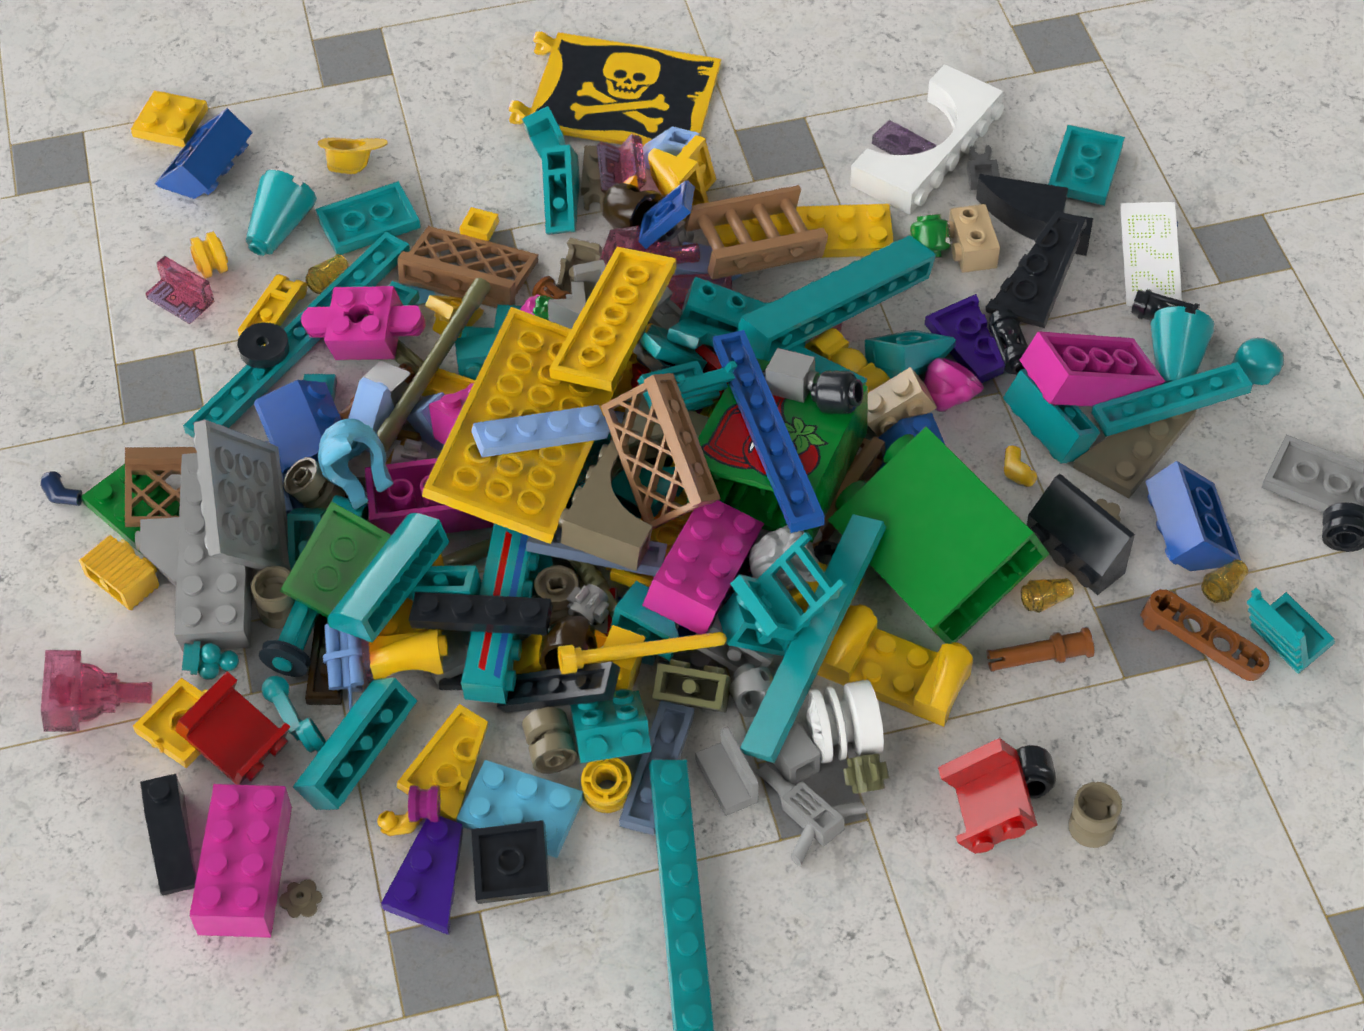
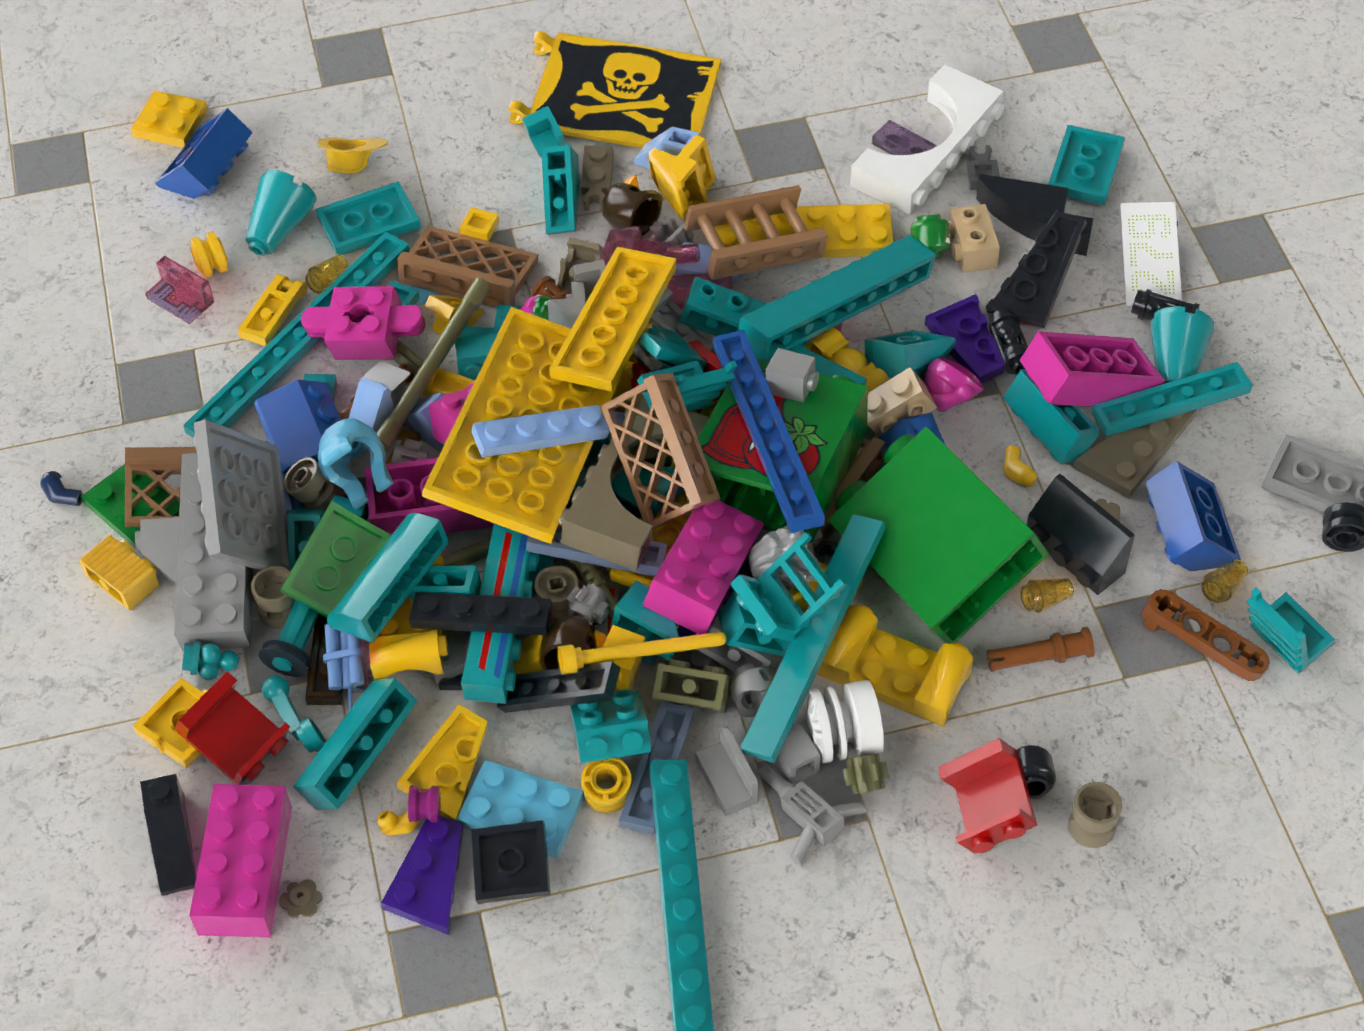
clear pink brick [40,650,153,732] -> none
black piece [237,322,289,369] -> none
dark tan wheel [522,707,577,774] -> none
clear pink panel [597,134,647,191] -> none
blue tile [639,180,695,249] -> none
teal tile [666,317,732,350] -> none
black head [811,371,863,415] -> none
teal hair [1232,337,1284,385] -> none

